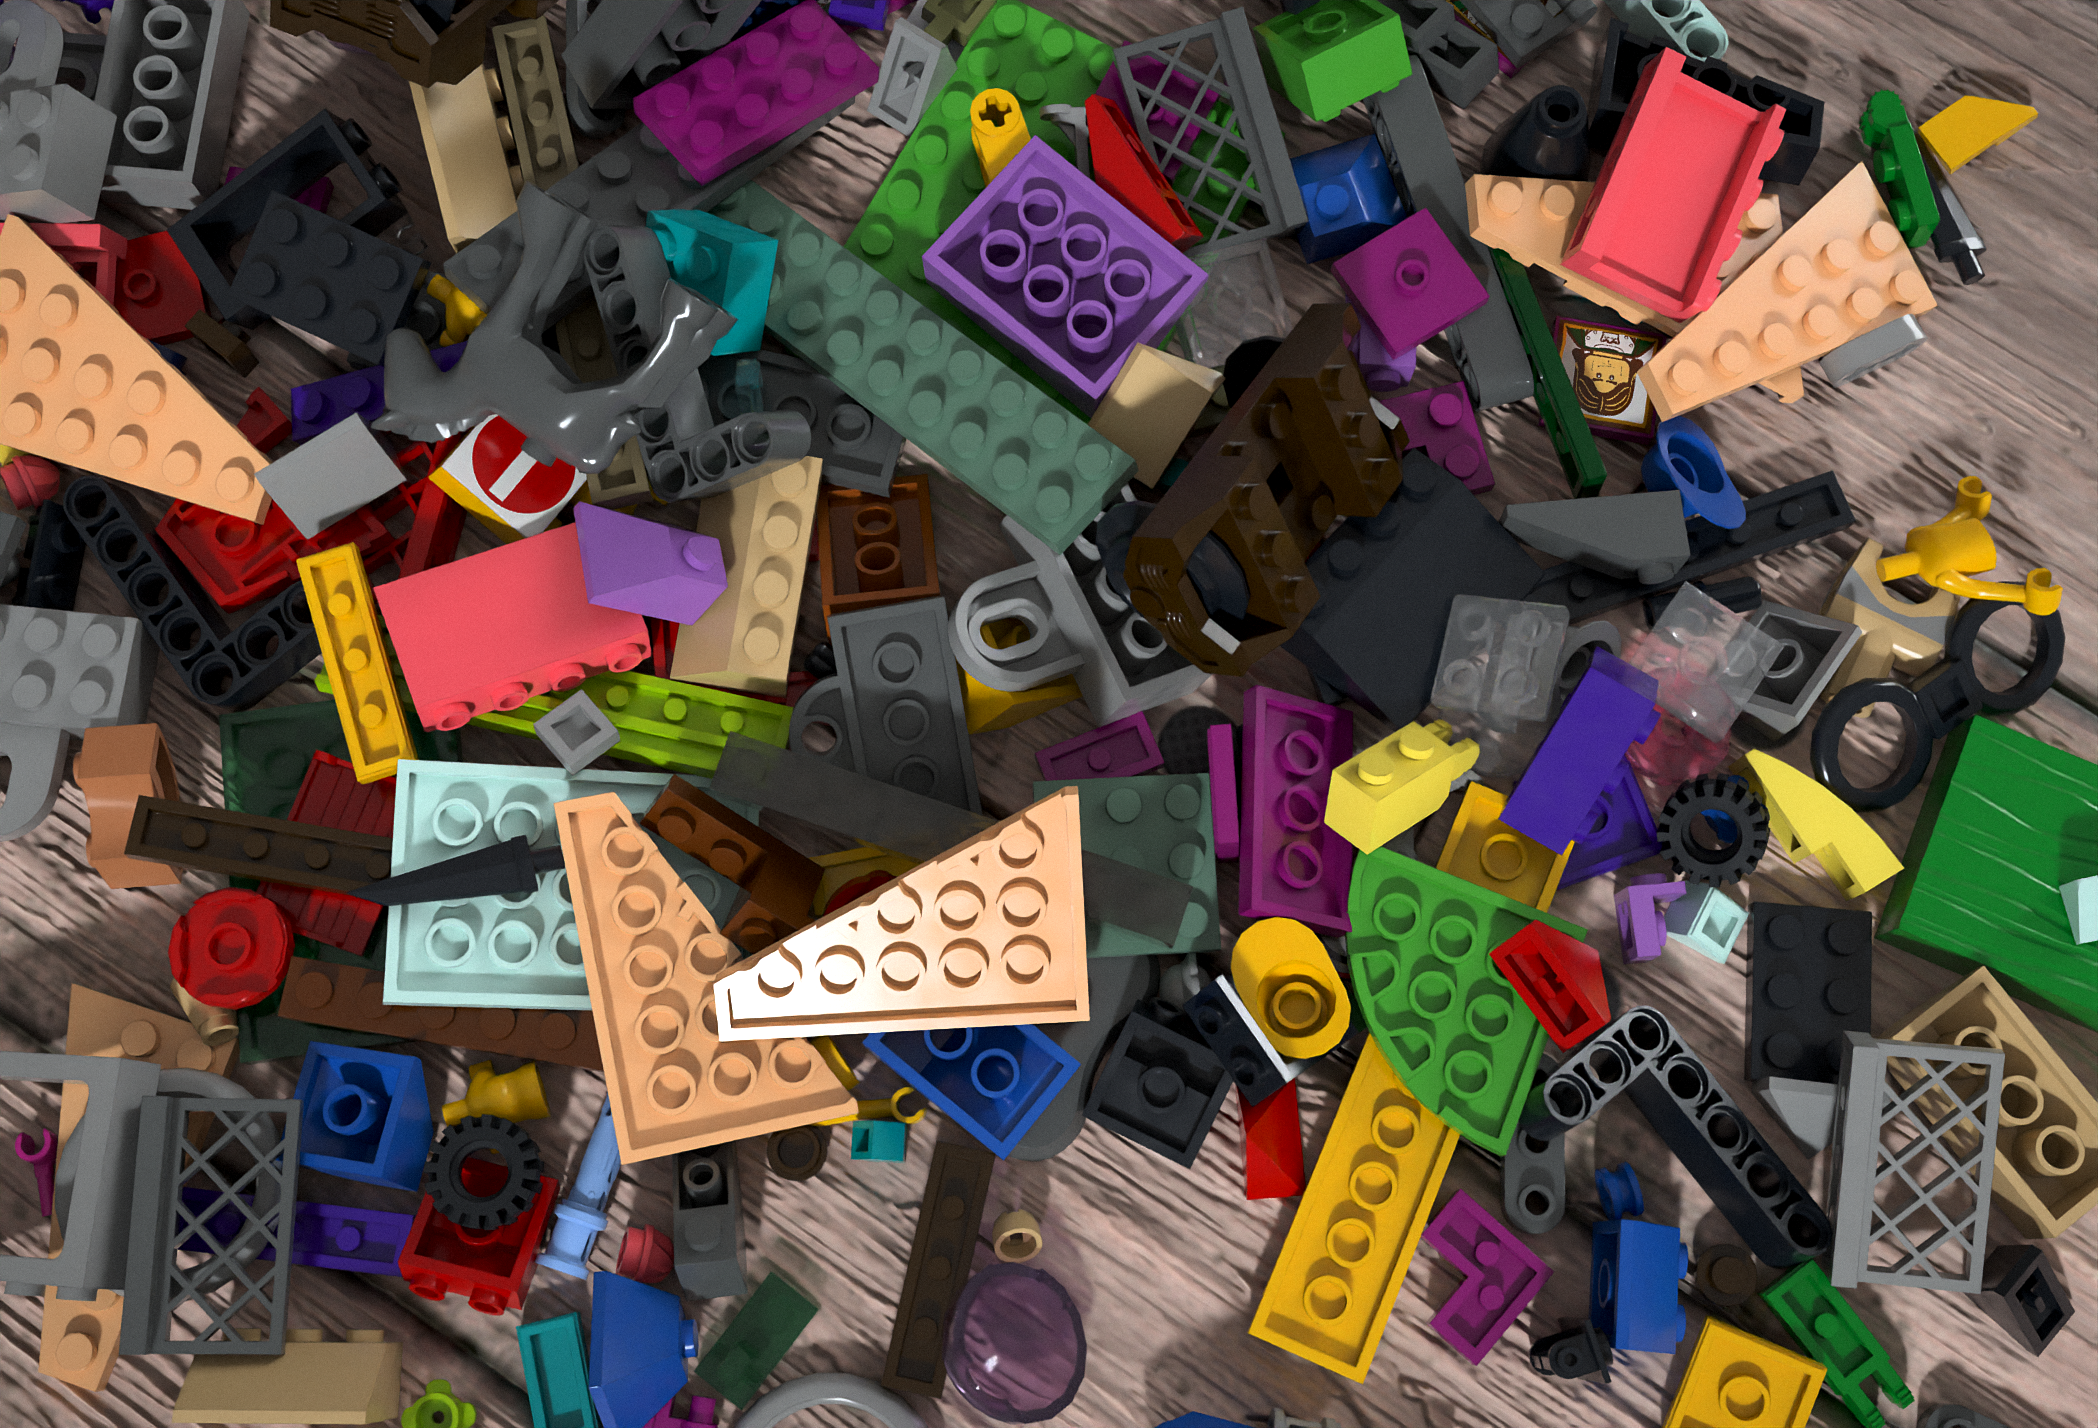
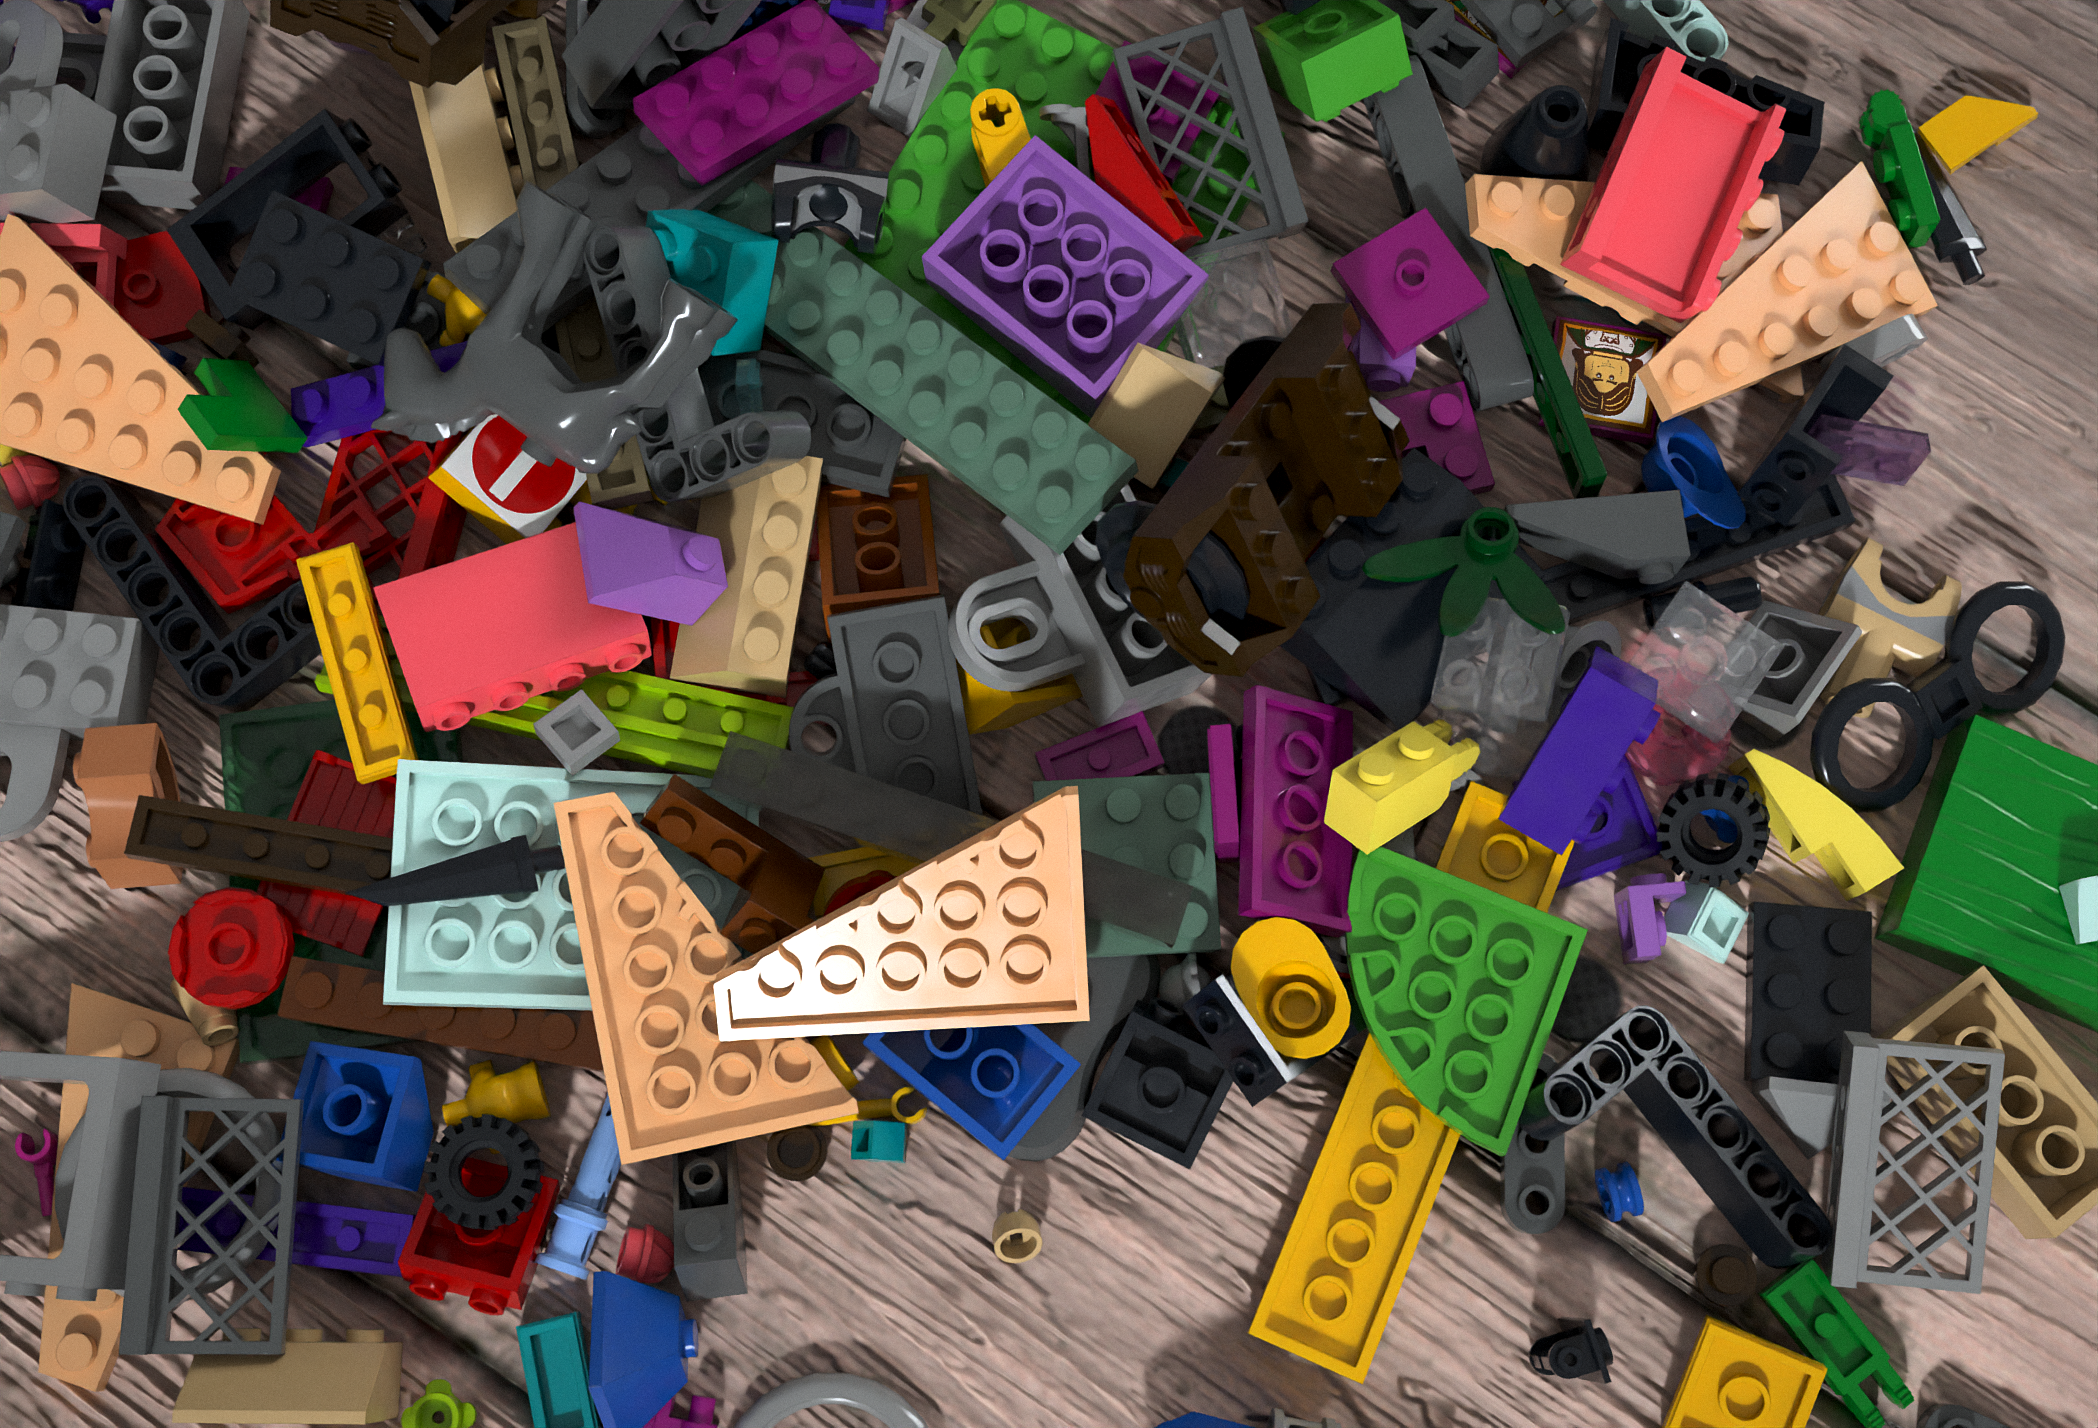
light grey slope [254,413,407,540] -> none
clear green hinge [694,1271,821,1410] -> none
dark brown plate [881,1140,996,1399] -> none
clear purple cylinder [941,1262,1087,1425] -> none
red slope [1235,1078,1306,1200] -> none
blue slope [1290,133,1407,265] -> none
magenta plate [1421,1189,1554,1366] -> none
red slope [1489,919,1611,1053] -> none
blue slope [1588,1219,1688,1354] -> none
yellow piece [1876,476,2063,615] -> none
black slope [1962,1244,2075,1357] -> none
none -> green tile [177,358,308,453]
none -> black connector [770,123,889,254]
none -> dark green plant [1362,507,1566,637]
none -> black panel [1737,344,1894,526]
none -> clear purple plate [1808,414,1931,486]

